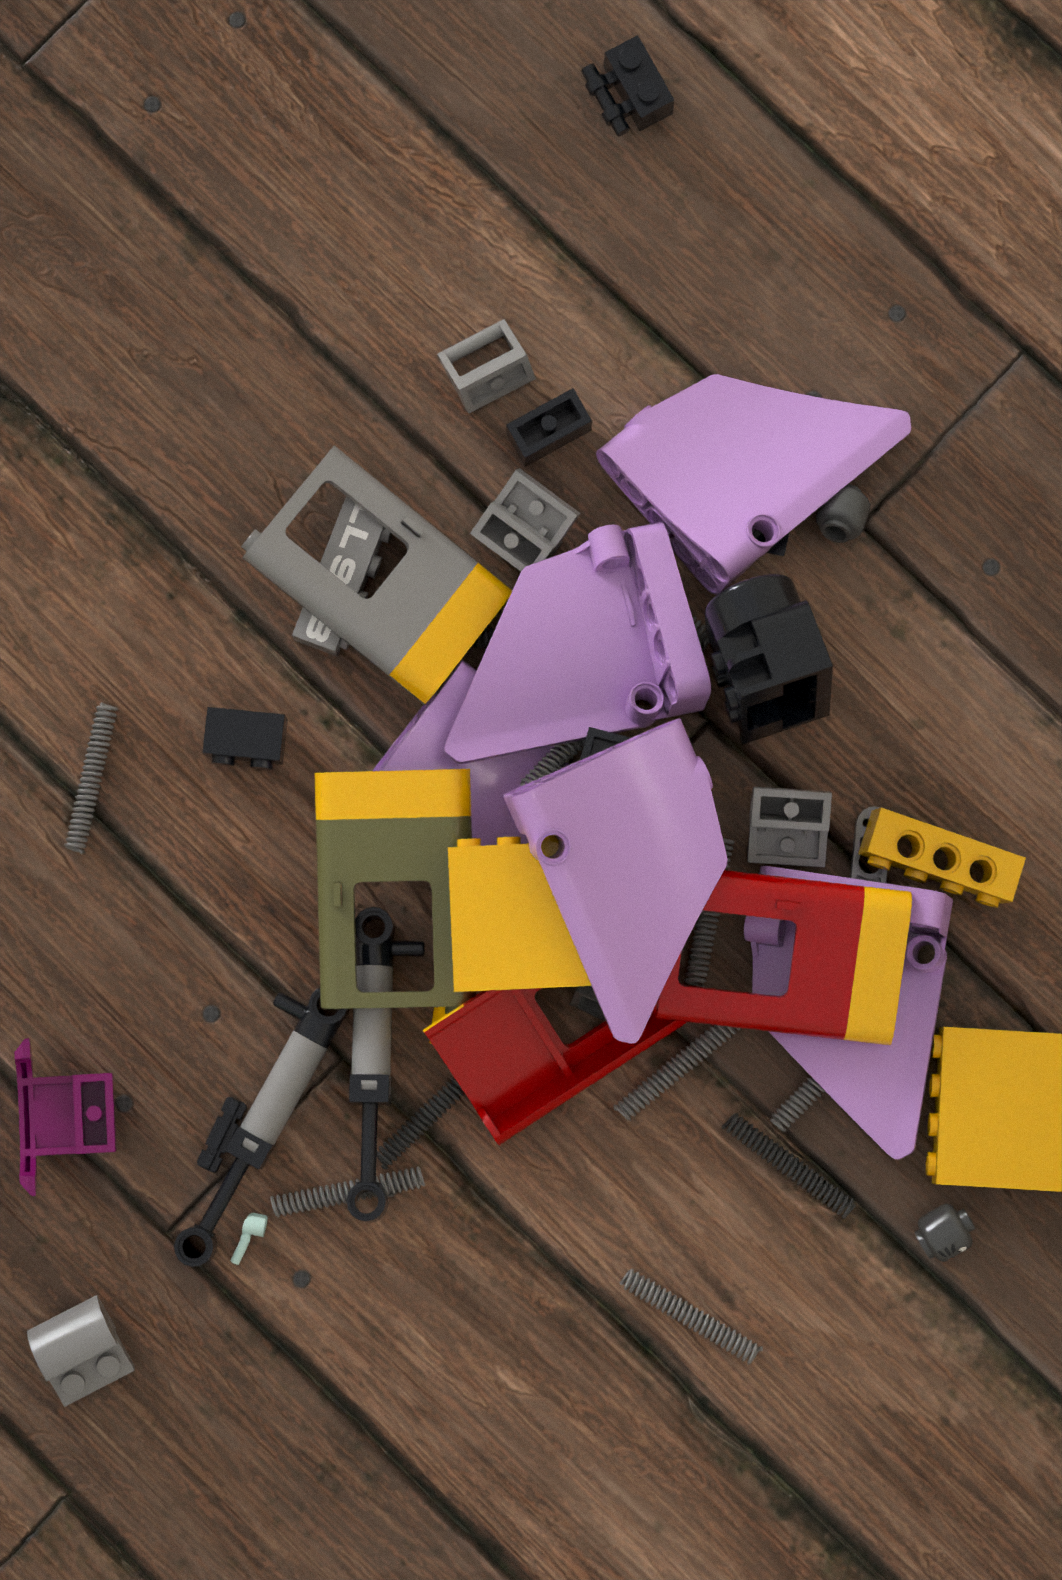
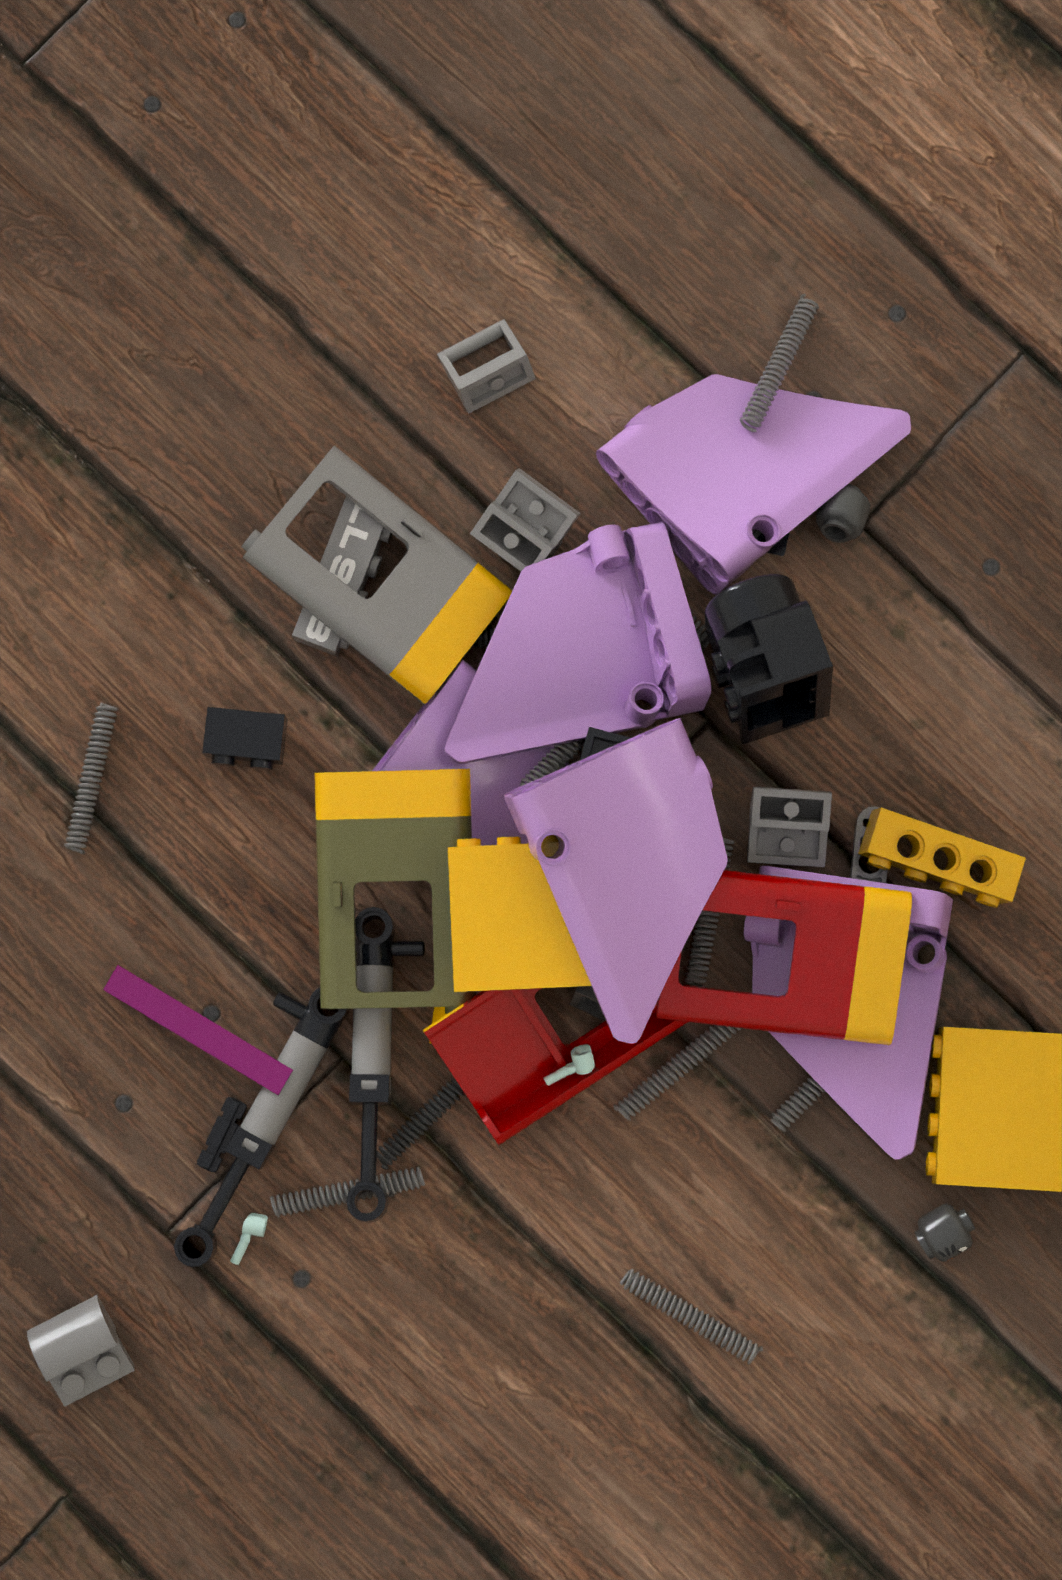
magenta piece [14,1038,117,1196] -> none
black brick [506,388,592,467] -> none
black brick [581,35,674,137] -> none
dark grey piece [722,1113,856,1219] -> none
none -> magenta sticker [103,965,293,1095]
none -> light aqua hand [544,1044,595,1086]
none -> light grey piece [740,294,819,432]

